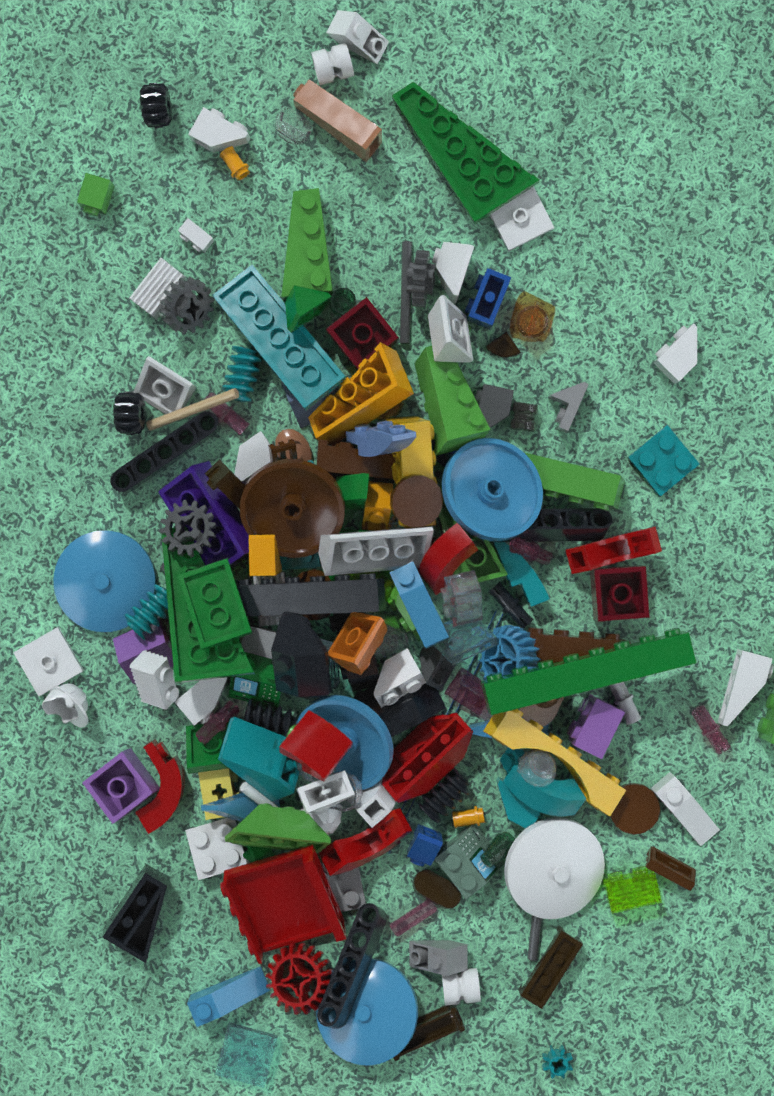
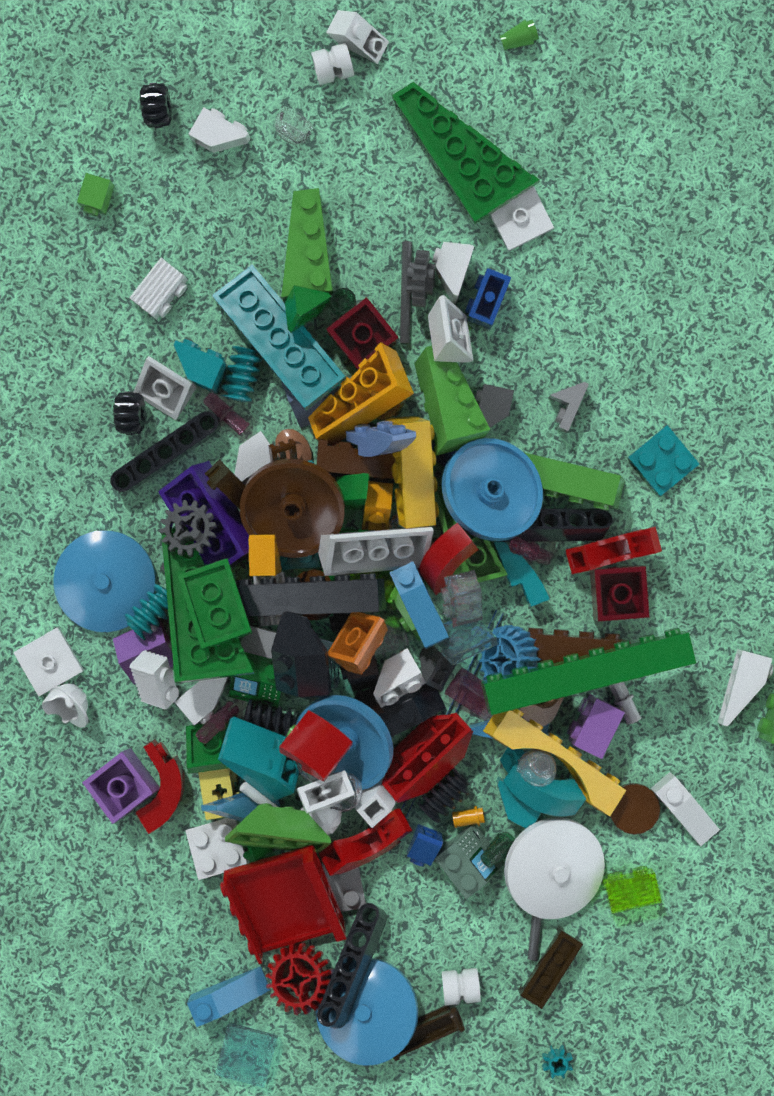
black wedge [102,864,167,963] -> none
tan bar [146,388,239,431] -> none
dark grey gear [160,277,215,334] -> none
white piece [178,218,214,253] -> none
light orange pin [220,146,250,181] -> none
nougat slope [293,79,382,162] -> none
reddish brown tile [390,475,443,527] -> none
clear pink axle [390,900,437,937] -> none
light grey slope [409,940,468,976] -> none
dark brown tile [412,870,461,909] -> none
dark brown tile [485,332,521,358] -> none
black pin [488,582,534,629] -> none
clear orange piece [510,291,555,342] -> none
clear smoke wheel [510,402,538,432] -> none
reddish brown tile [645,846,696,891] -> none
white slope [653,323,697,384] -> none
clear pink axle [692,705,731,755] -> none
none -> teal slope [174,339,228,394]
none -> bright green cone [500,19,539,50]

